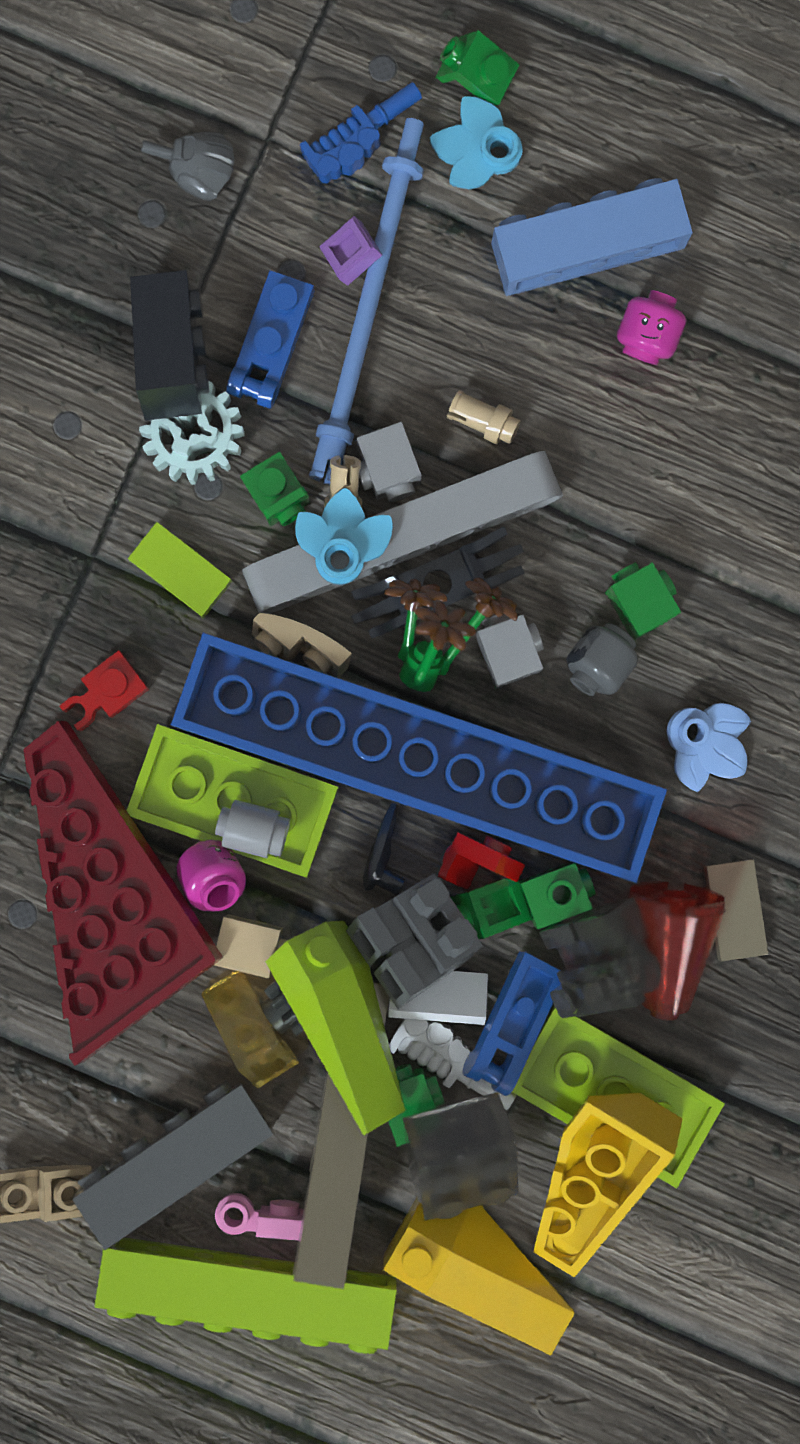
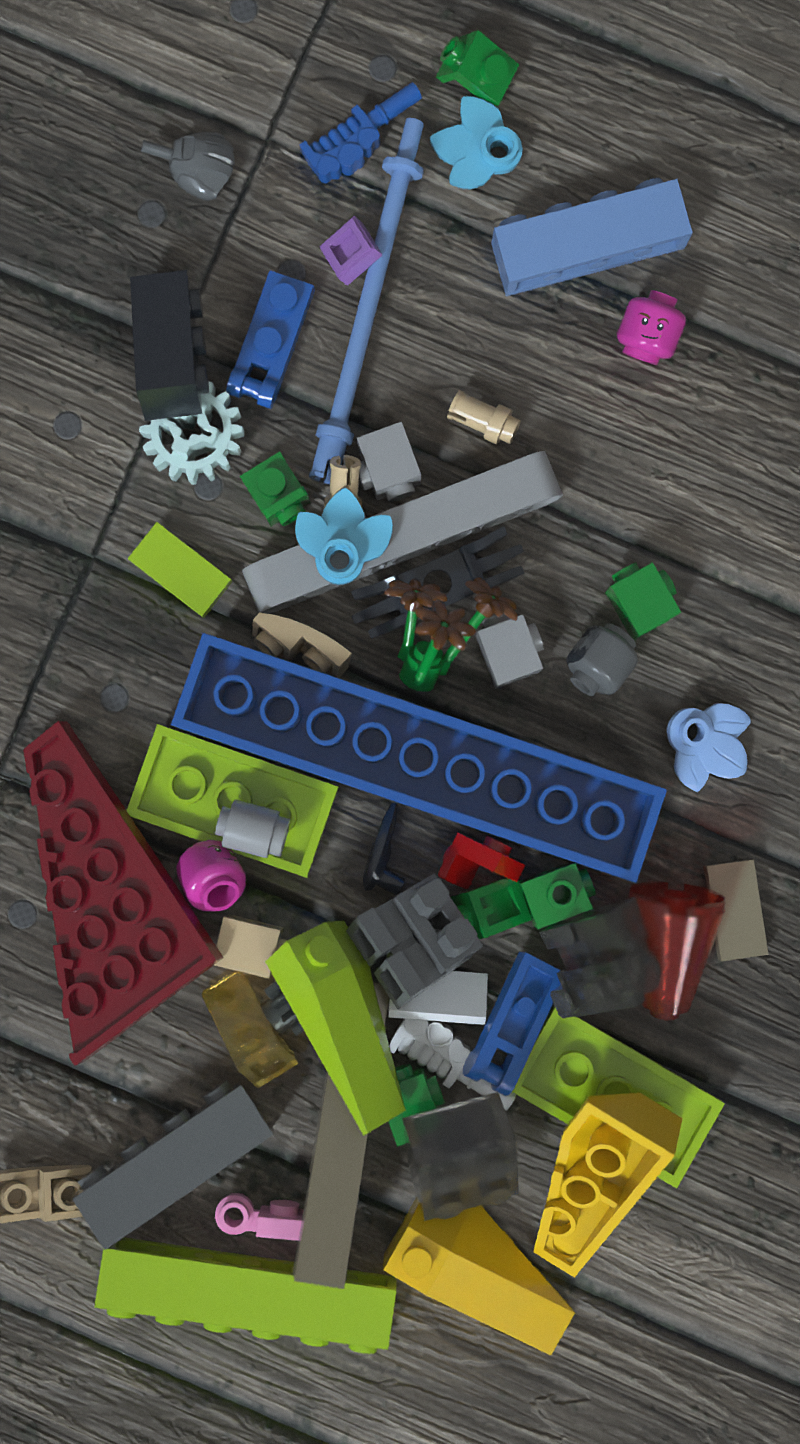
red plate [59,650,150,731] -> none

